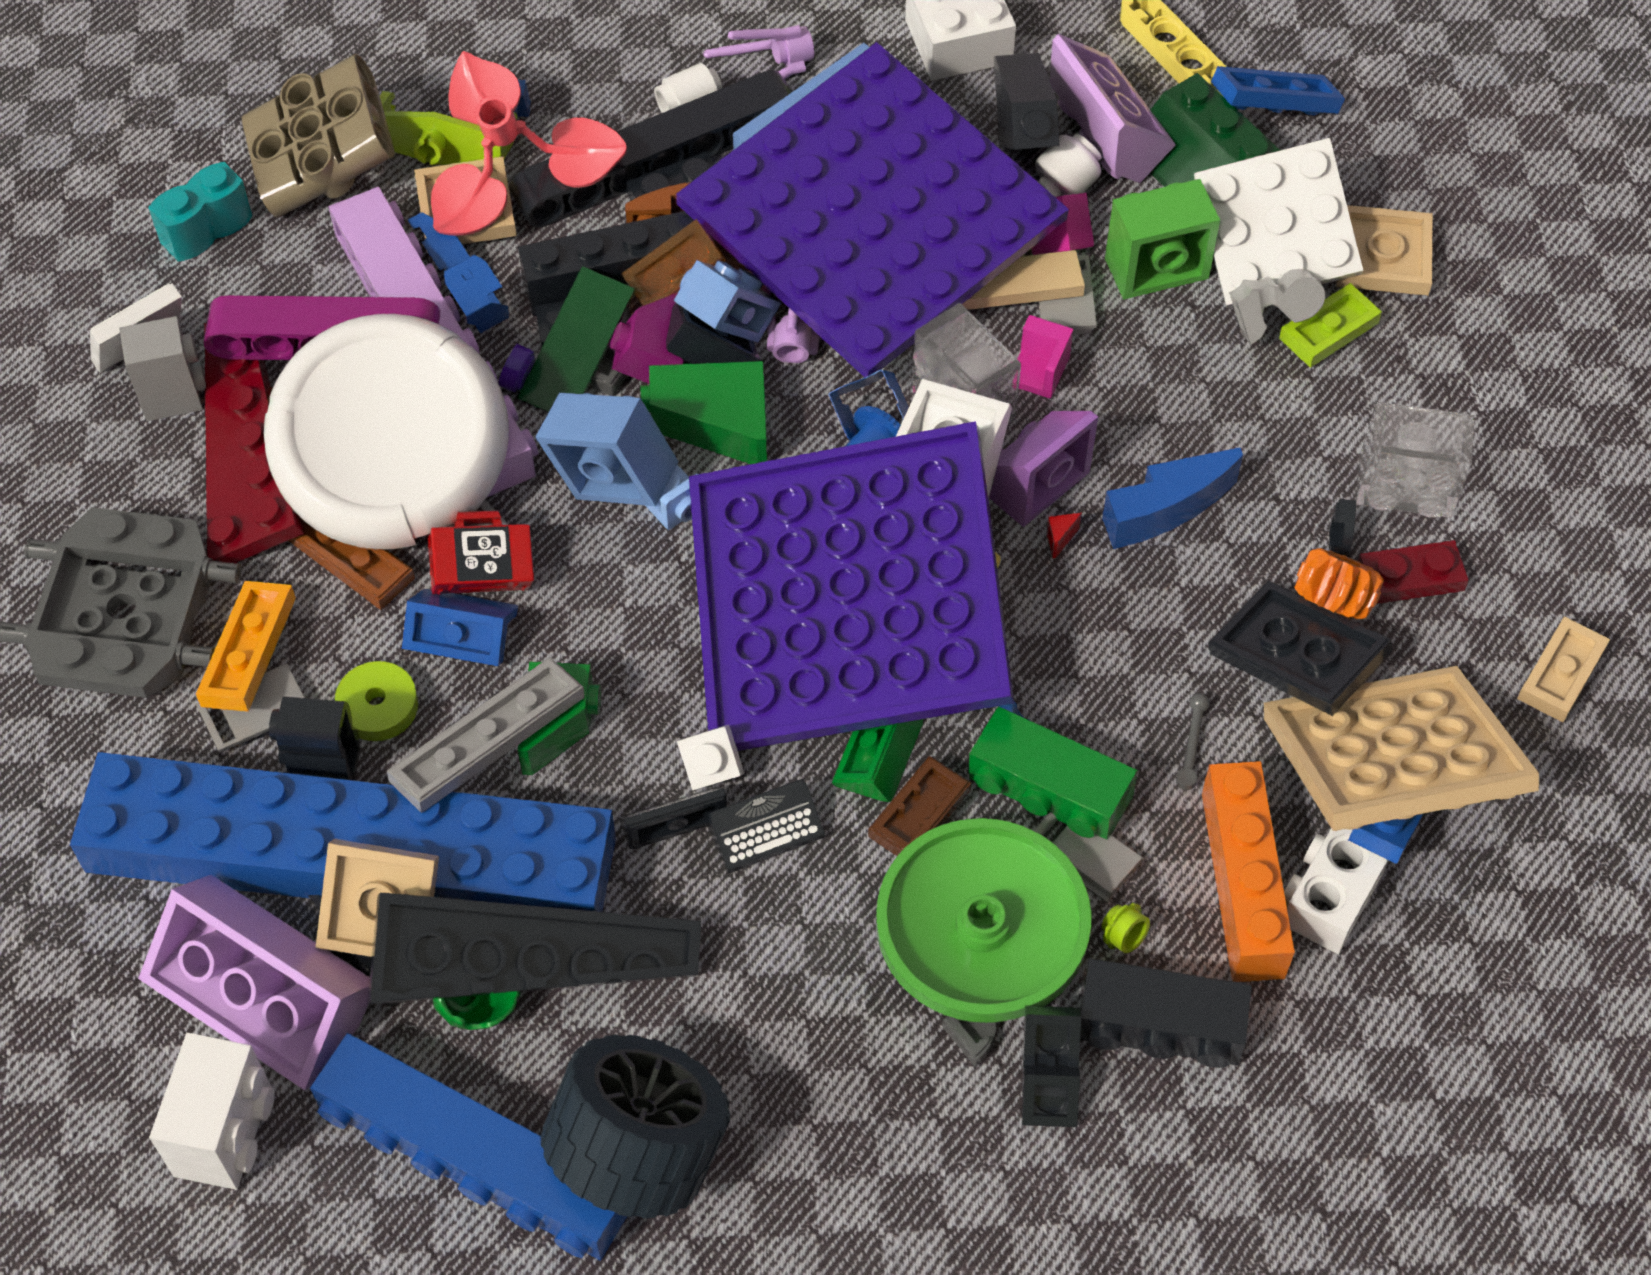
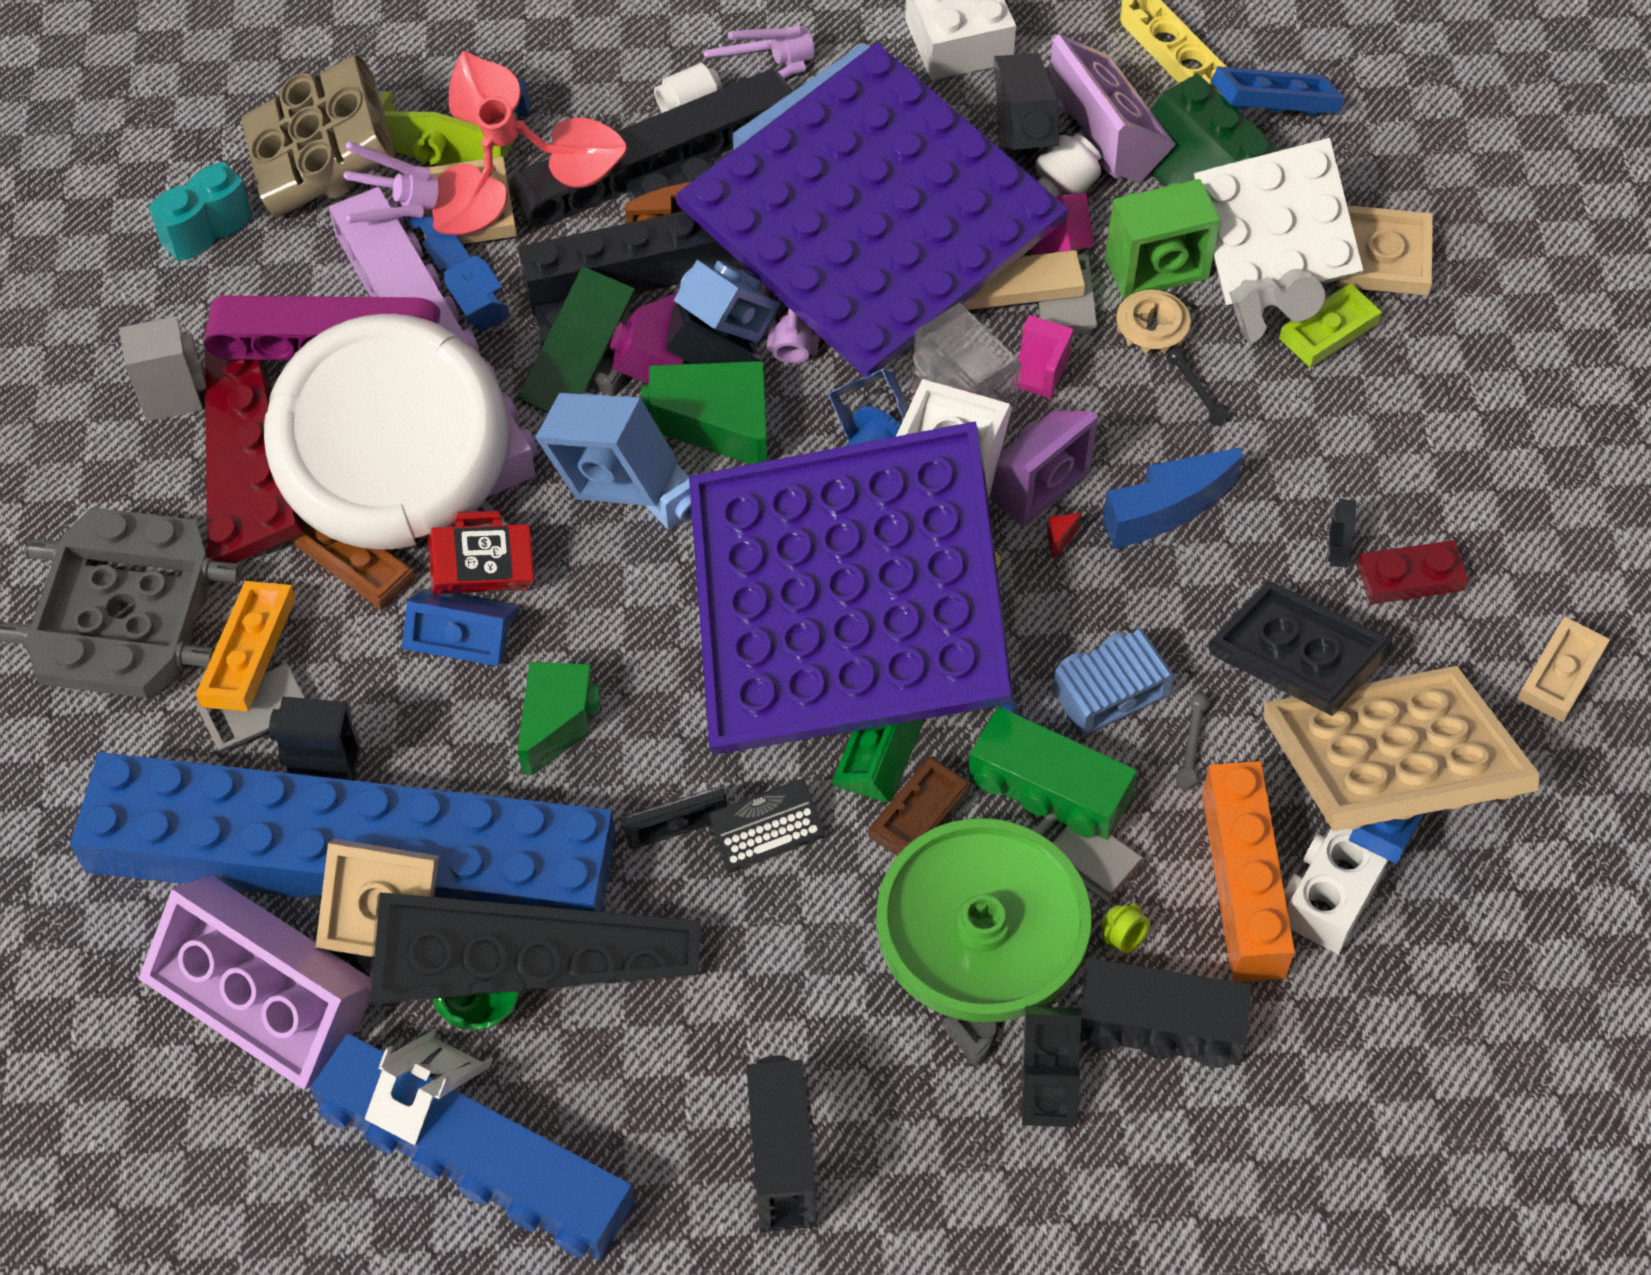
white tile [90,283,182,373] -> none
white brick [149,1032,275,1190] -> none
lime piece [335,661,418,741] -> none
light grey tile [387,657,584,813] -> none
dark purple piece [498,344,535,393] -> none
black wheel [541,1034,731,1218] -> none
clear orange plate [622,219,726,306] -> none
white plate [677,725,744,790] -> none
orange gear [1294,548,1384,620] -> none
clear brick [1356,402,1475,518] -> none
none -> lavender plant [344,142,438,223]
none -> white piece [365,1029,493,1145]
none -> black window [746,1055,816,1233]
none -> medium blue brick [1052,628,1174,737]
none -> tan gear [1116,290,1191,354]
none -> black hinge [1167,347,1228,426]

